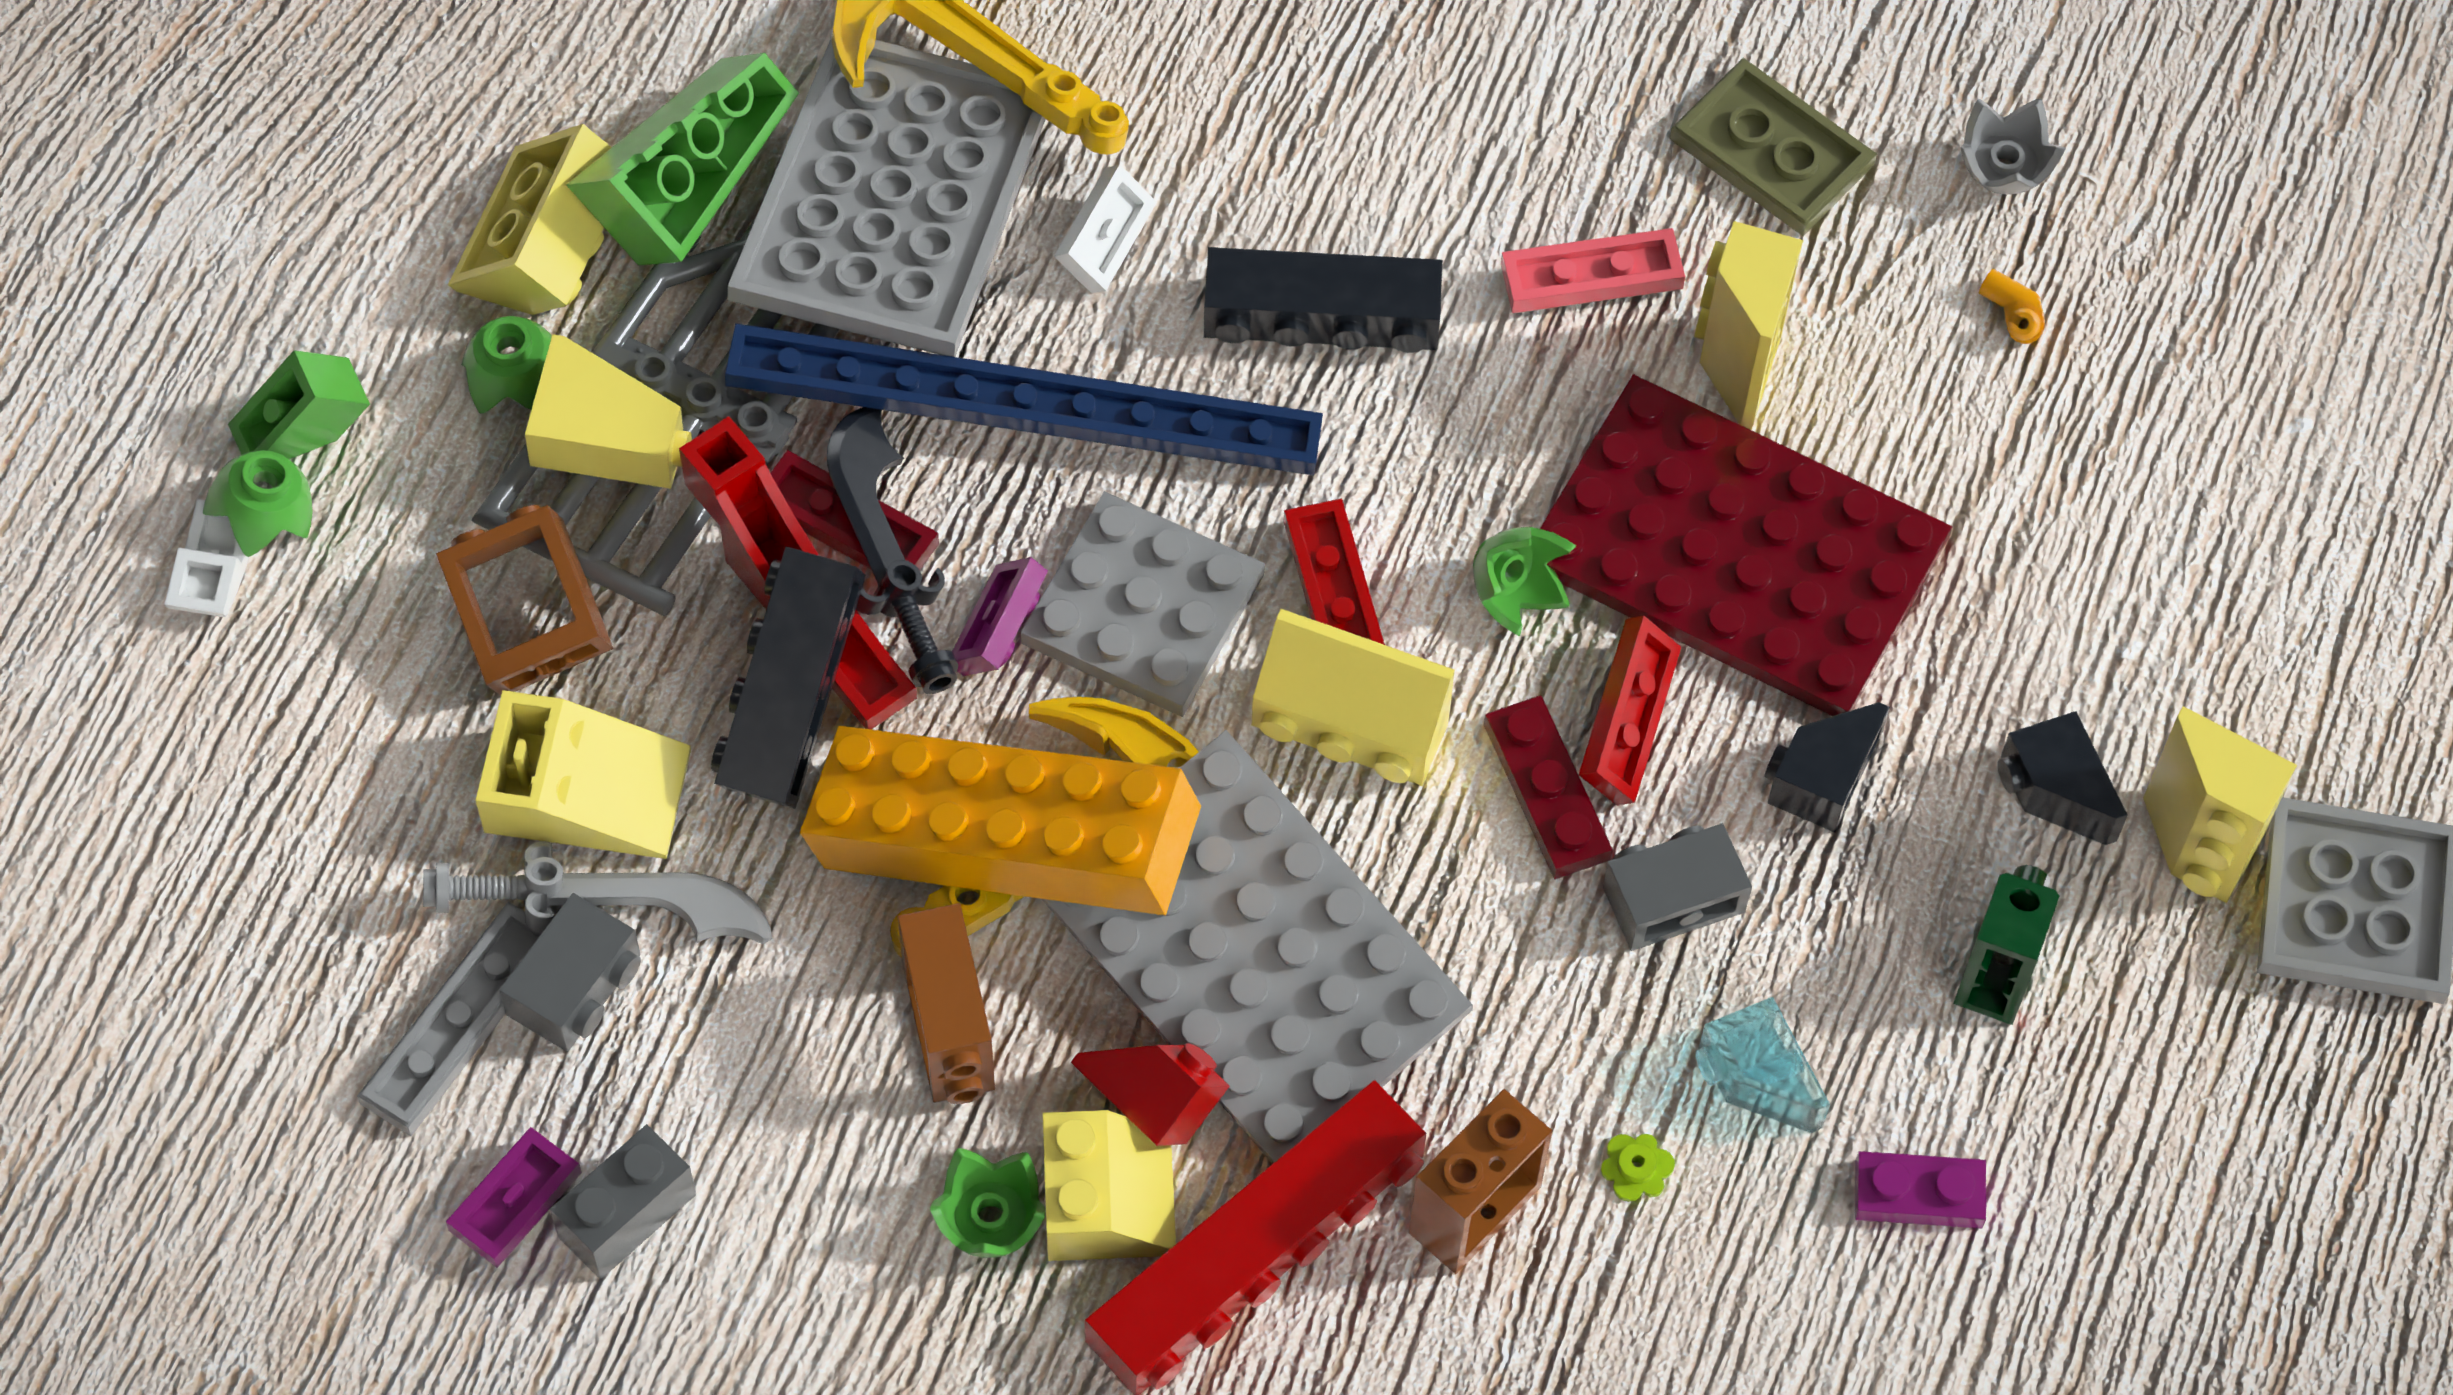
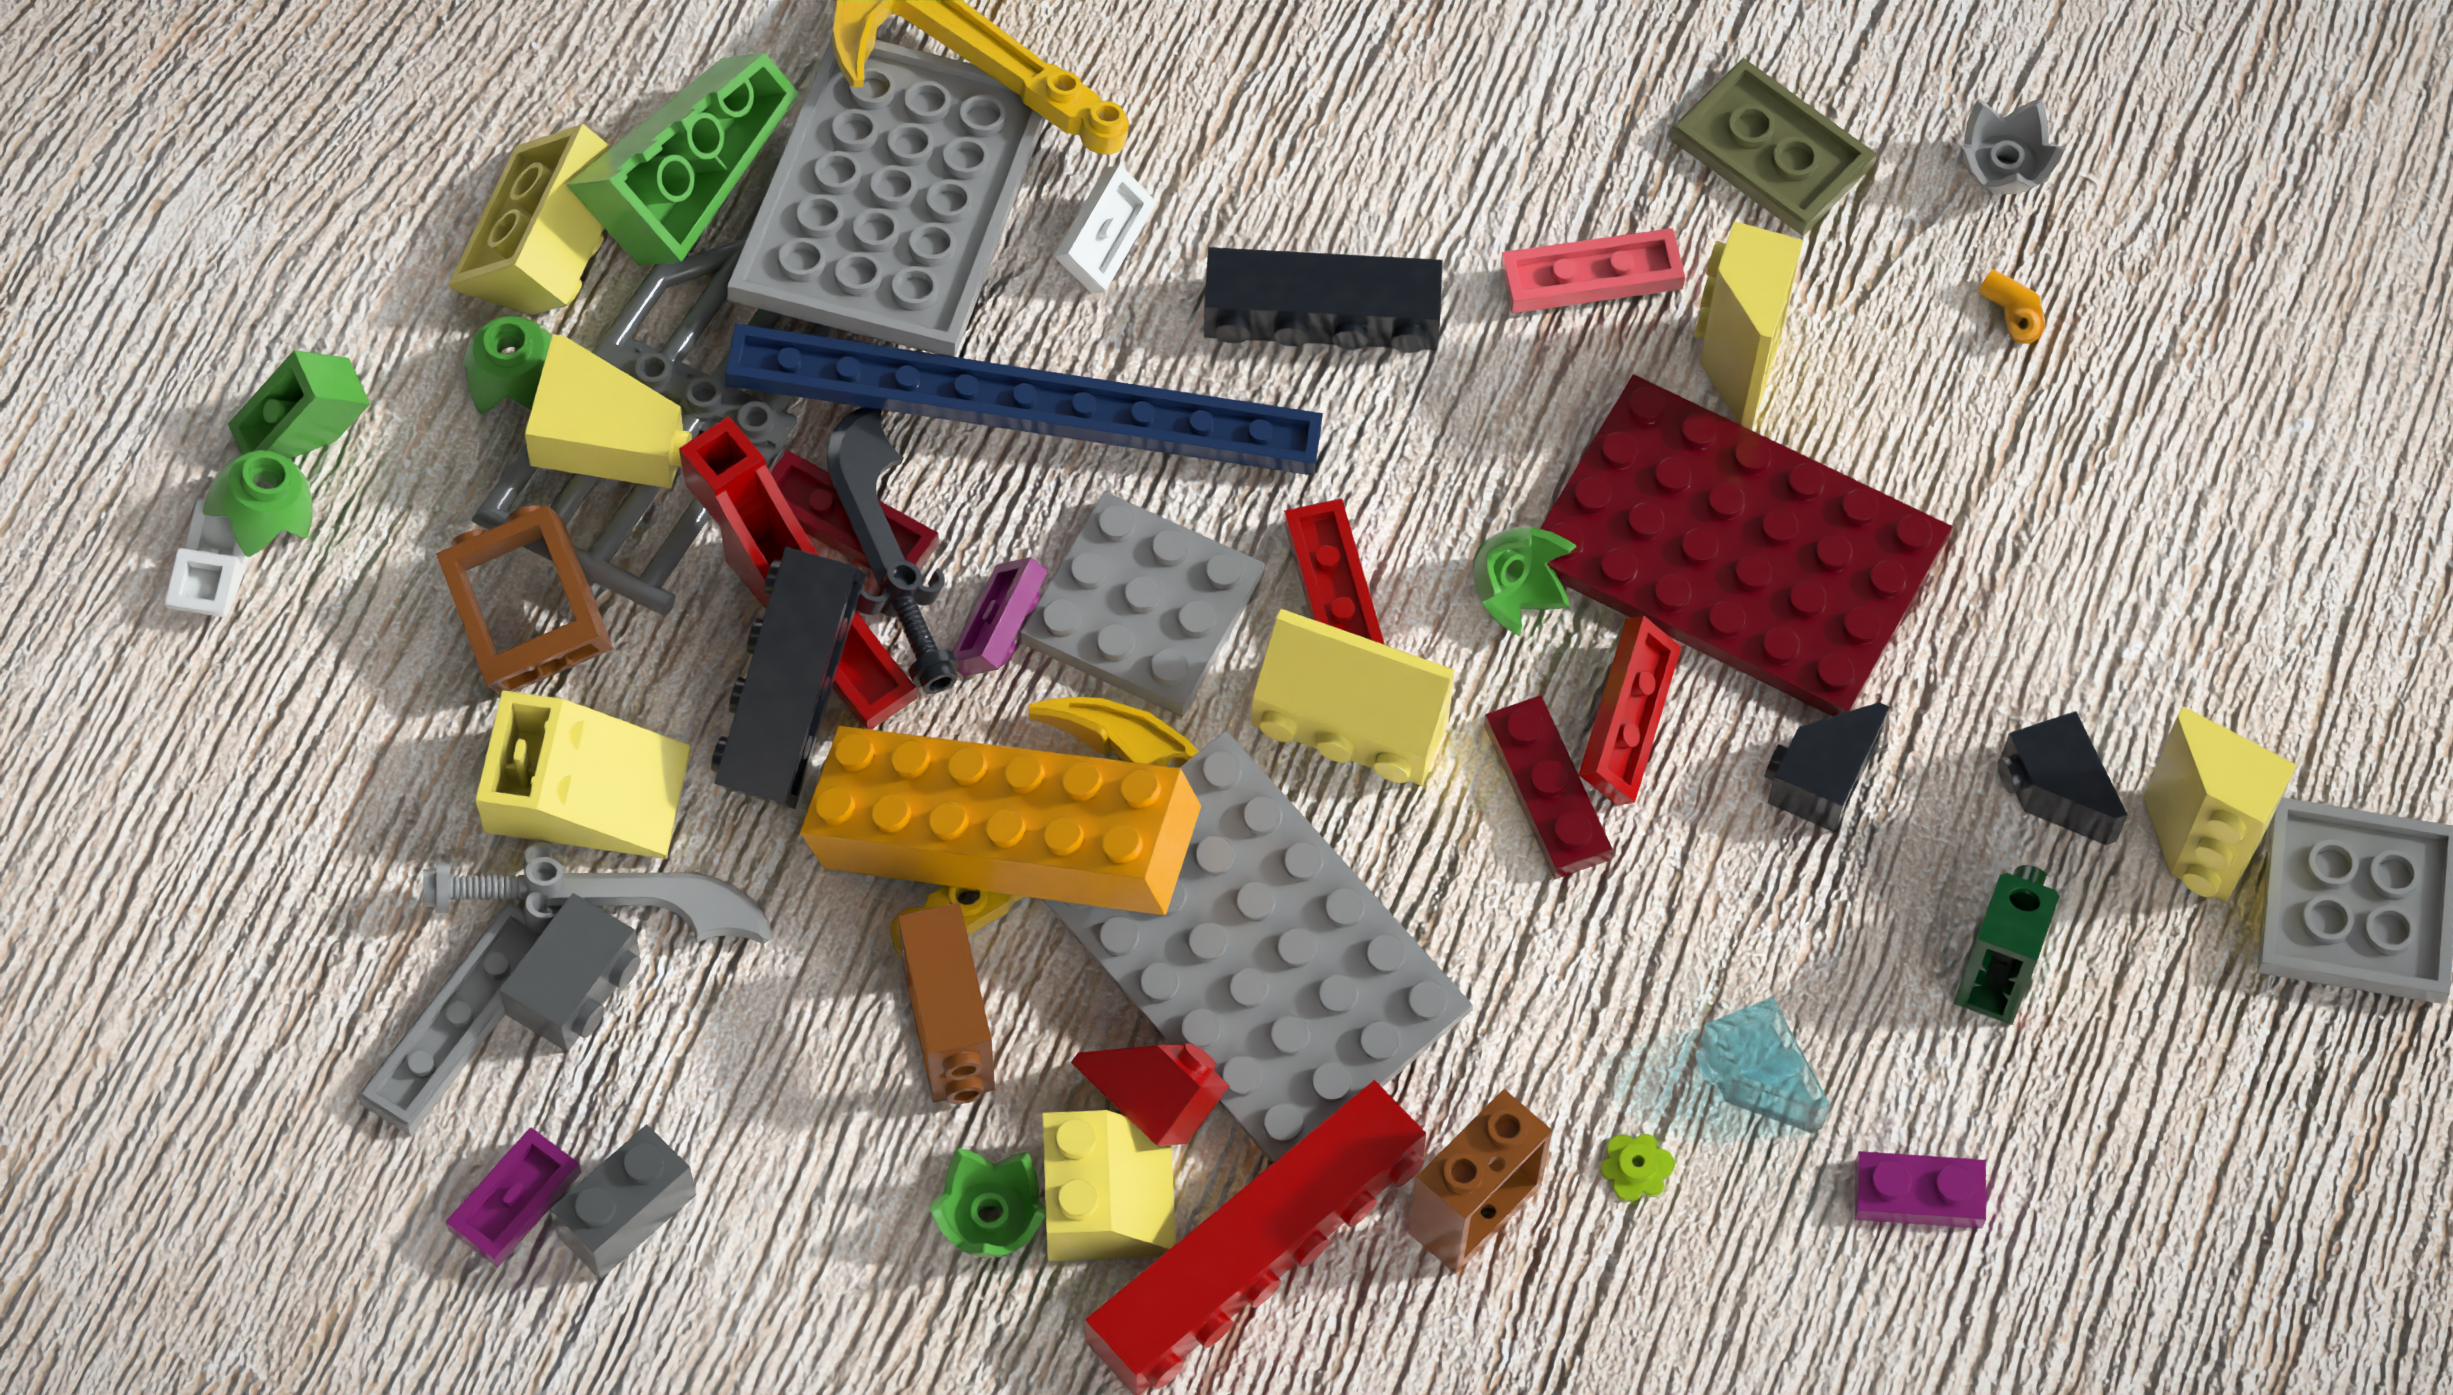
dark grey brick [1603,823,1752,951] -> none

